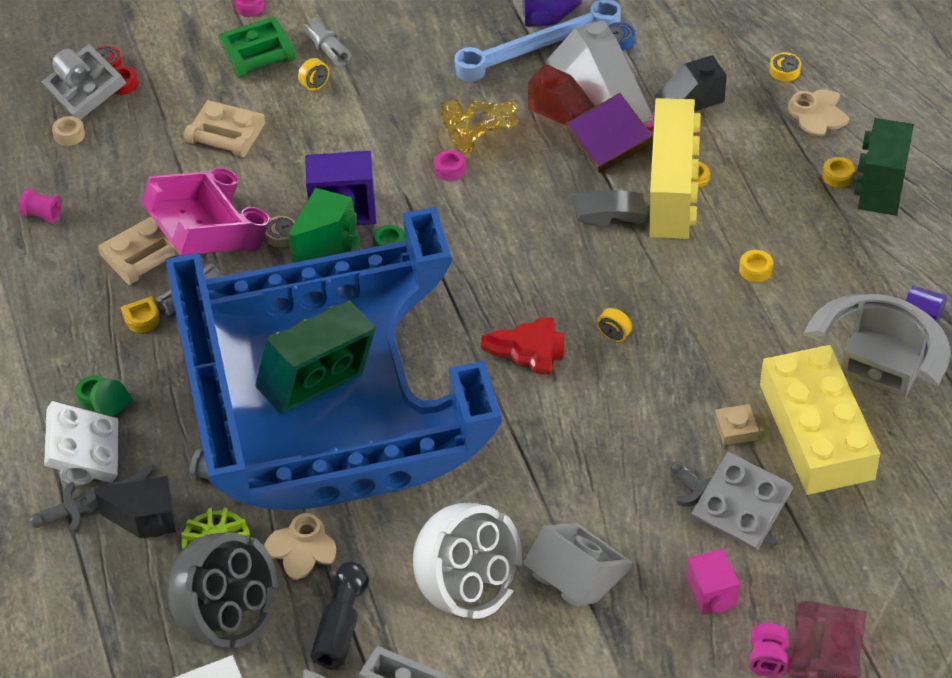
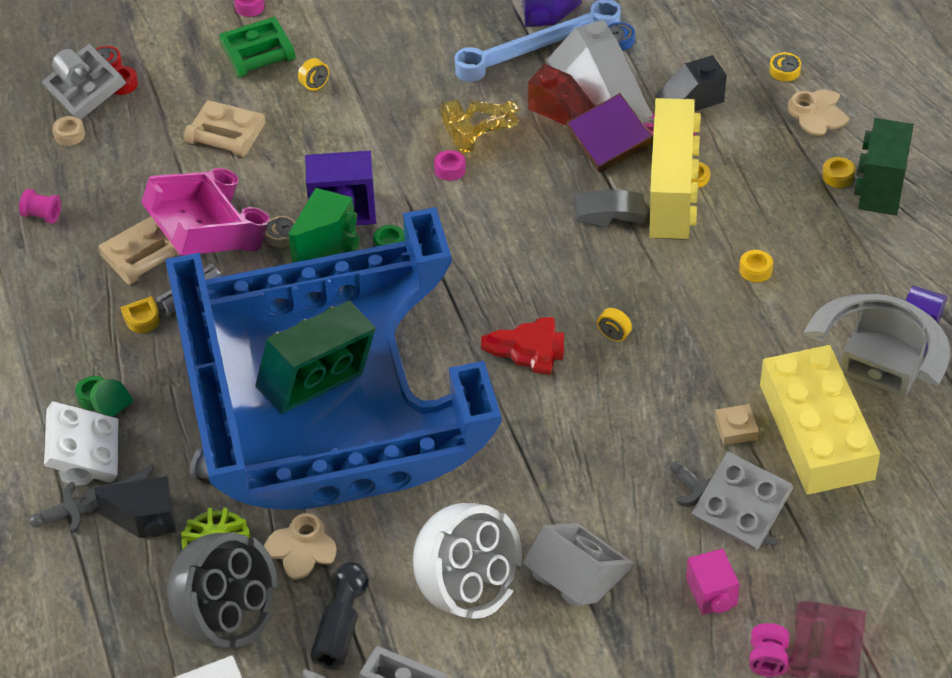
light grey pin [303,18,351,66] -> none

